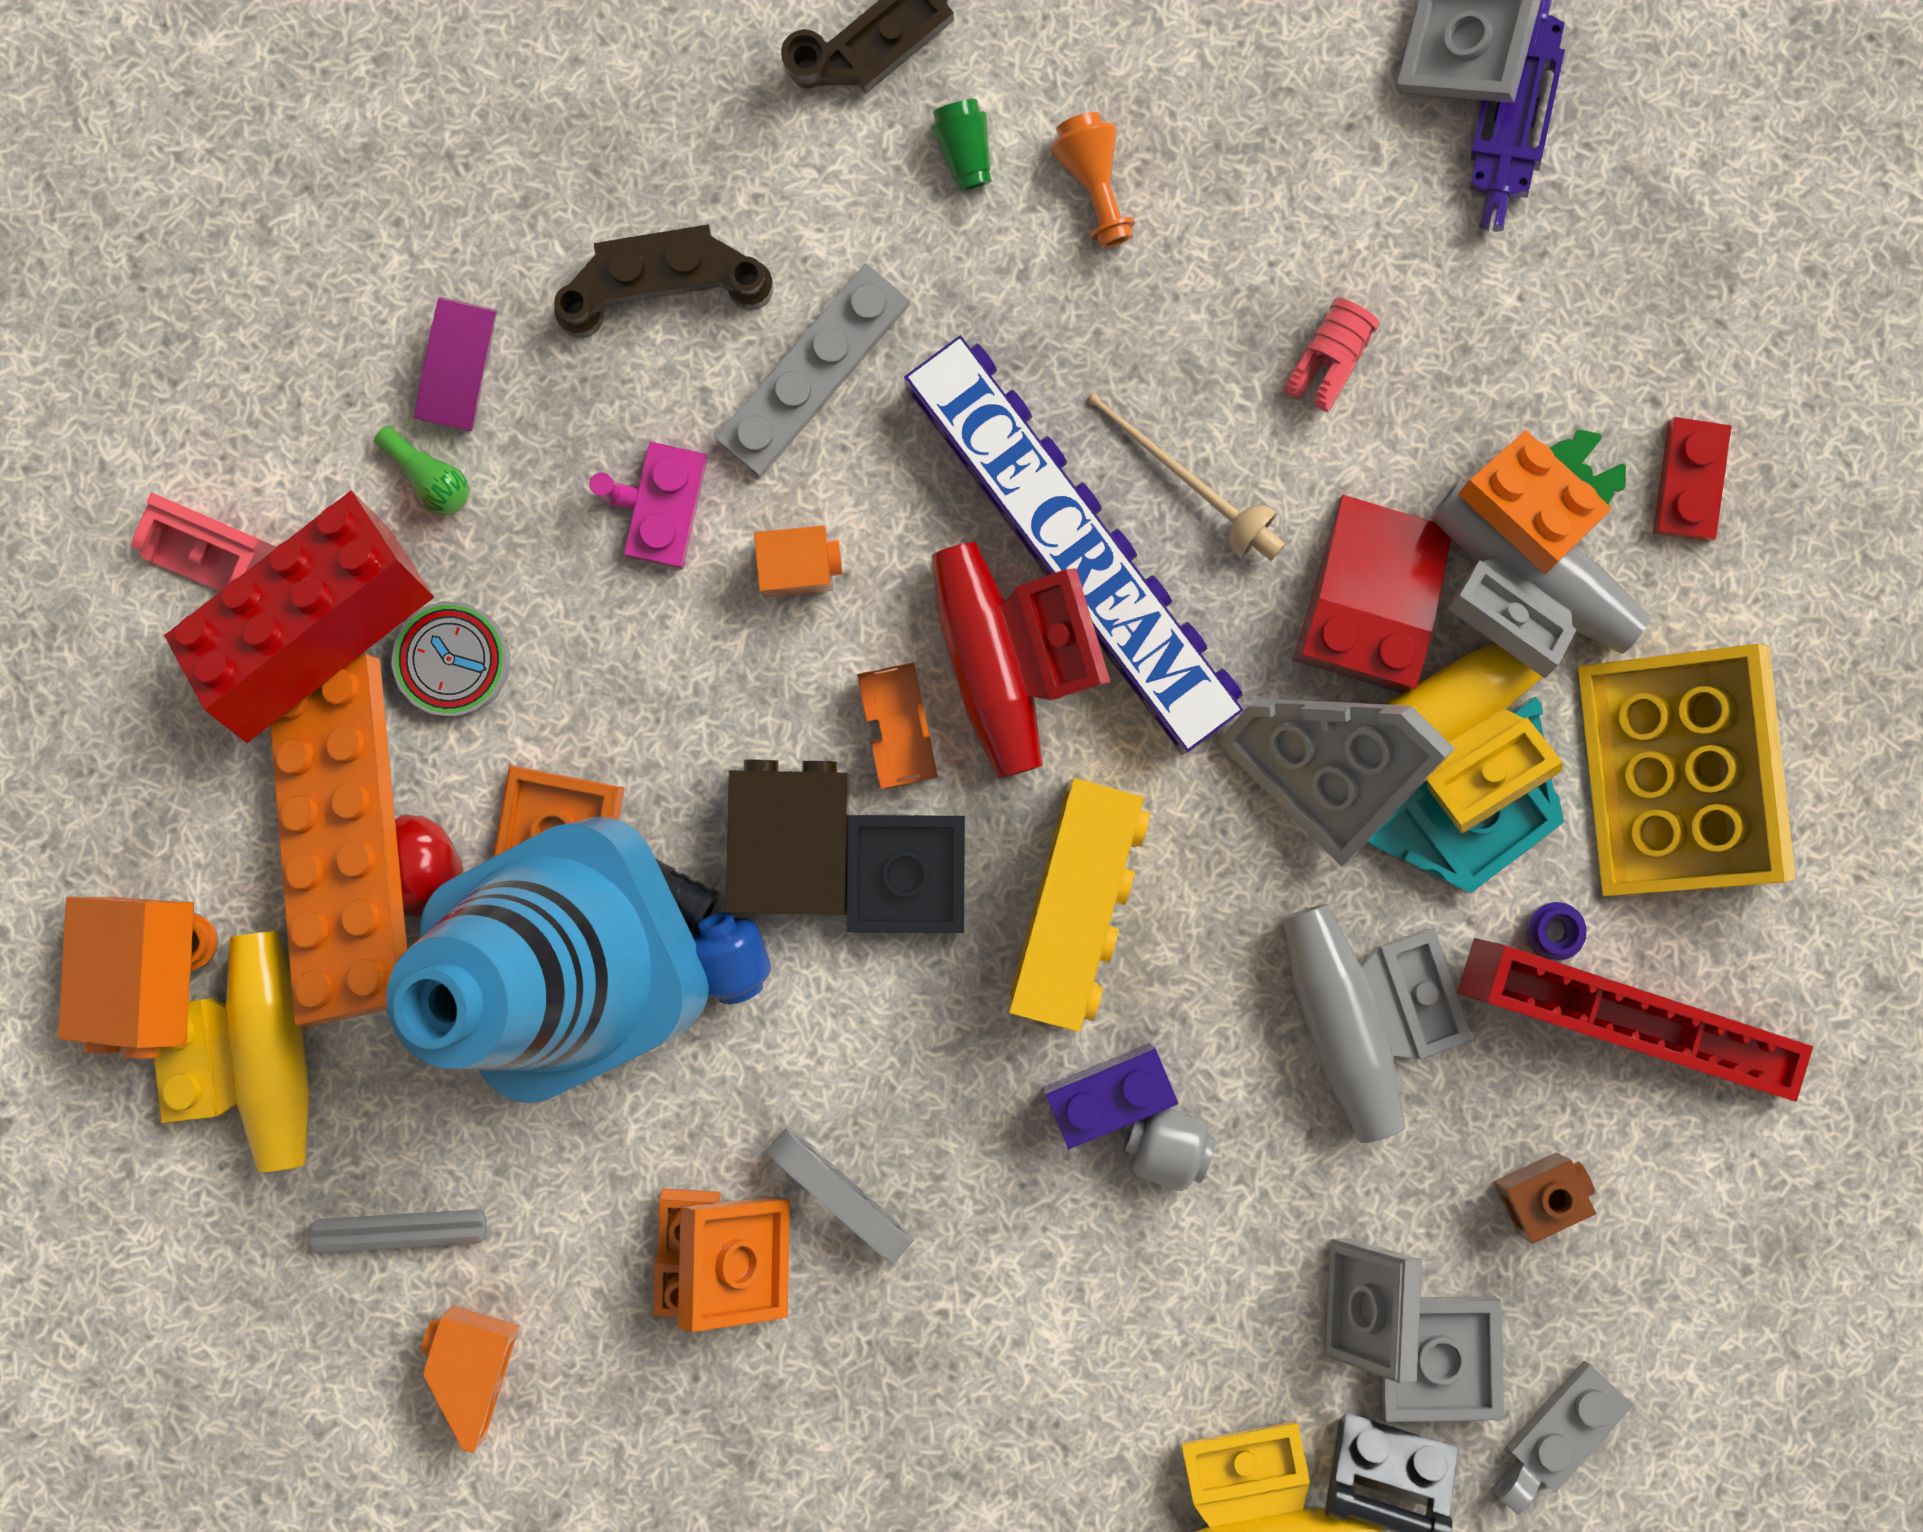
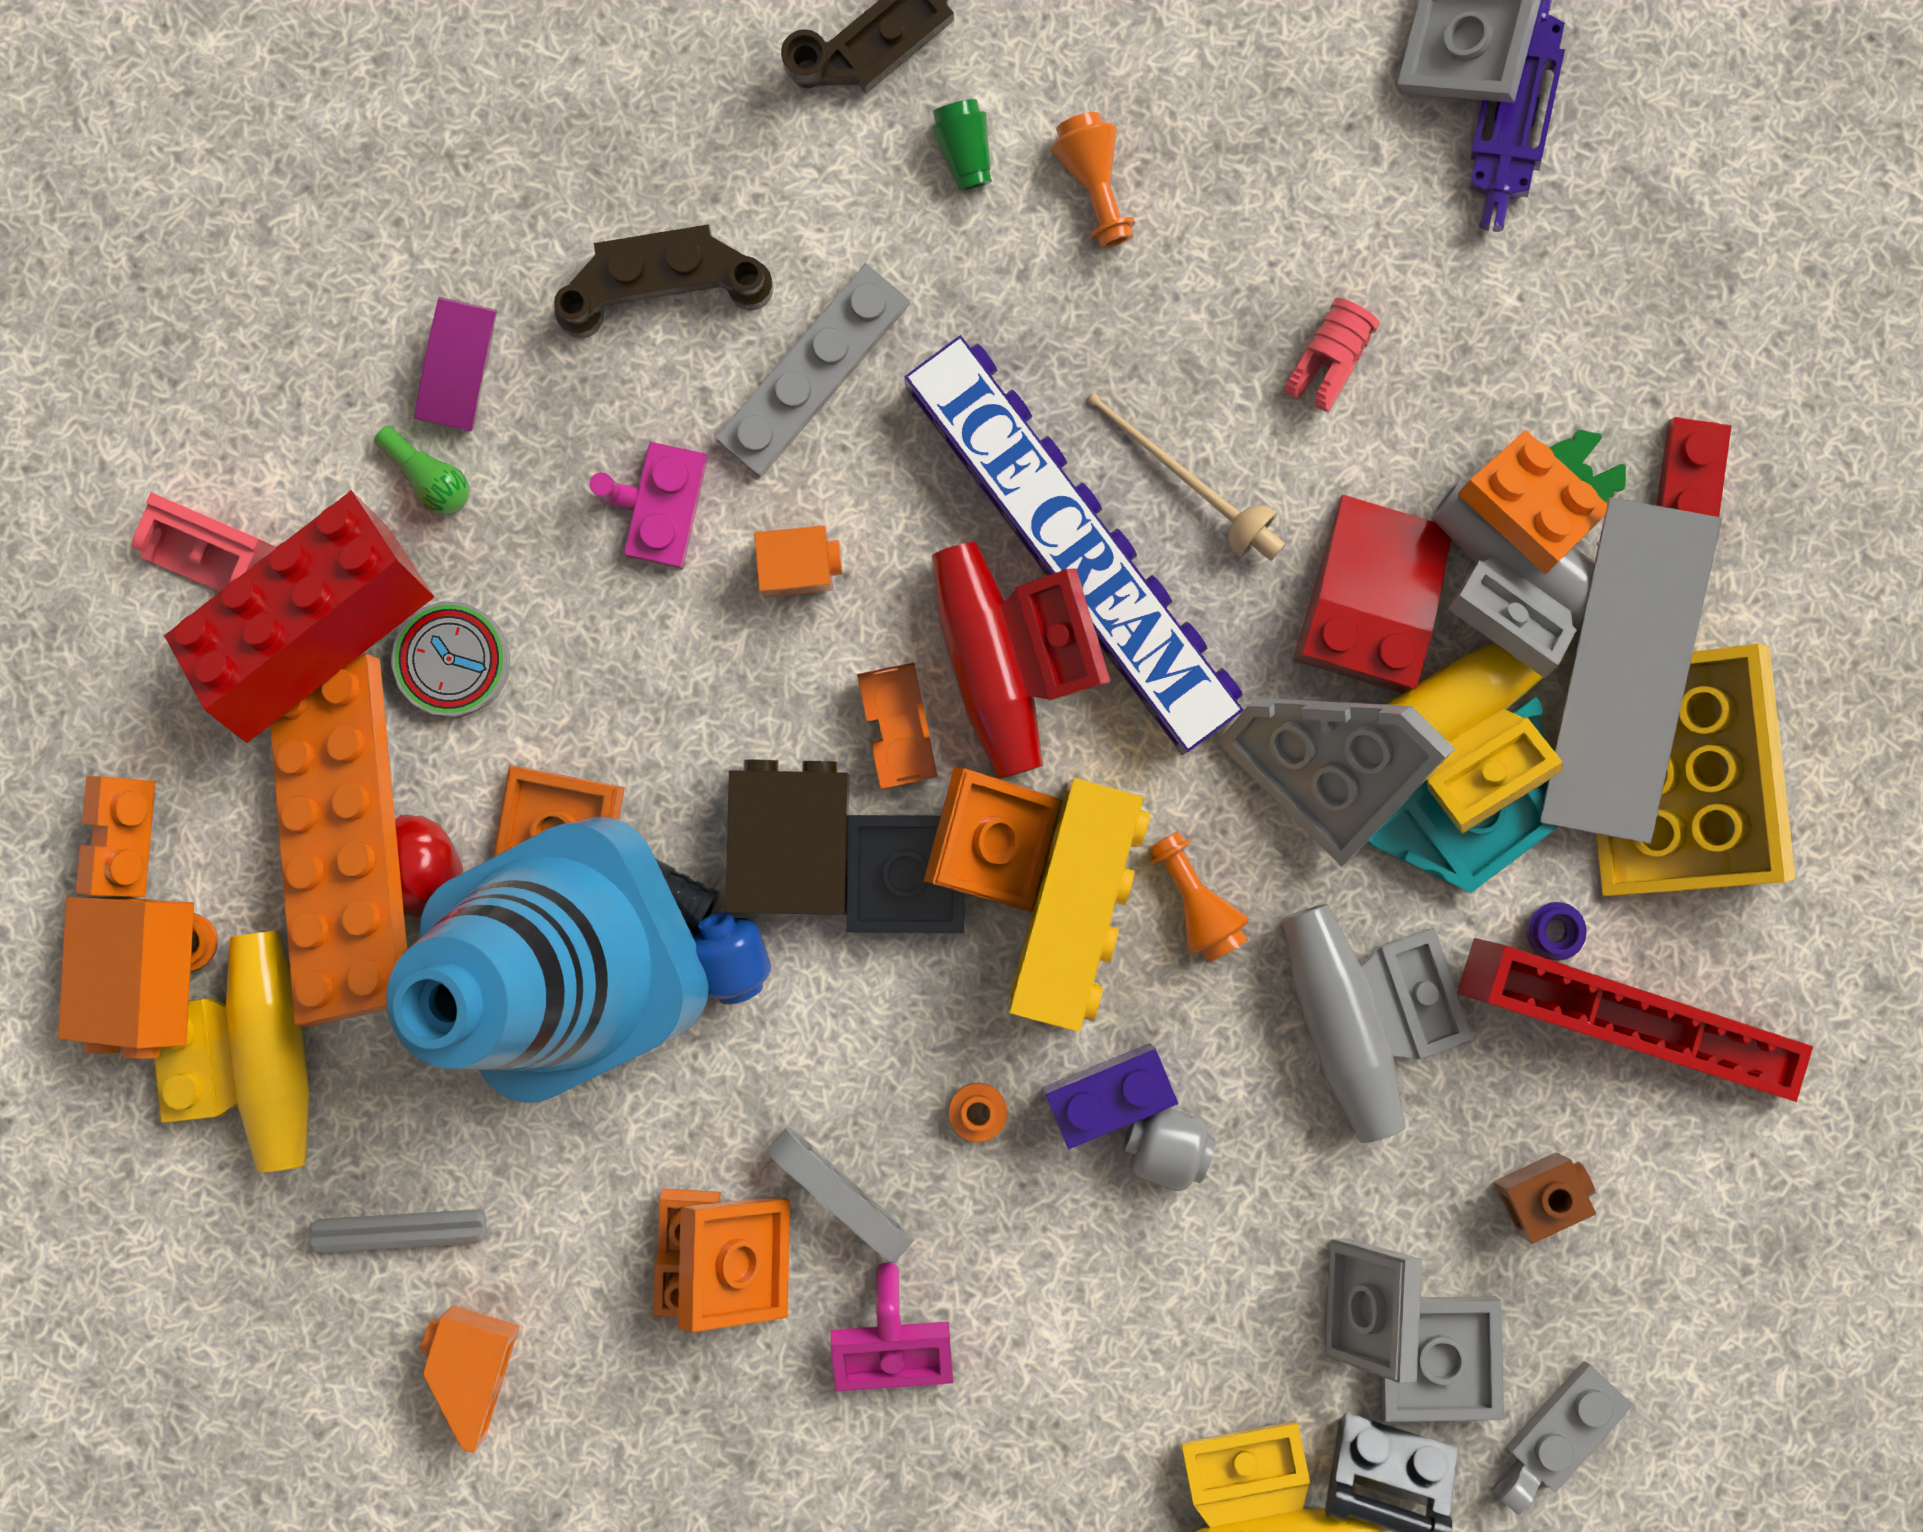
none -> orange piece [76,776,156,897]
none -> dark pink plate [831,1262,953,1392]
none -> orange plate [923,767,1062,912]
none -> orange plate [949,1083,1007,1142]
none -> orange piece [1148,831,1249,963]
none -> light grey window [1539,497,1722,844]

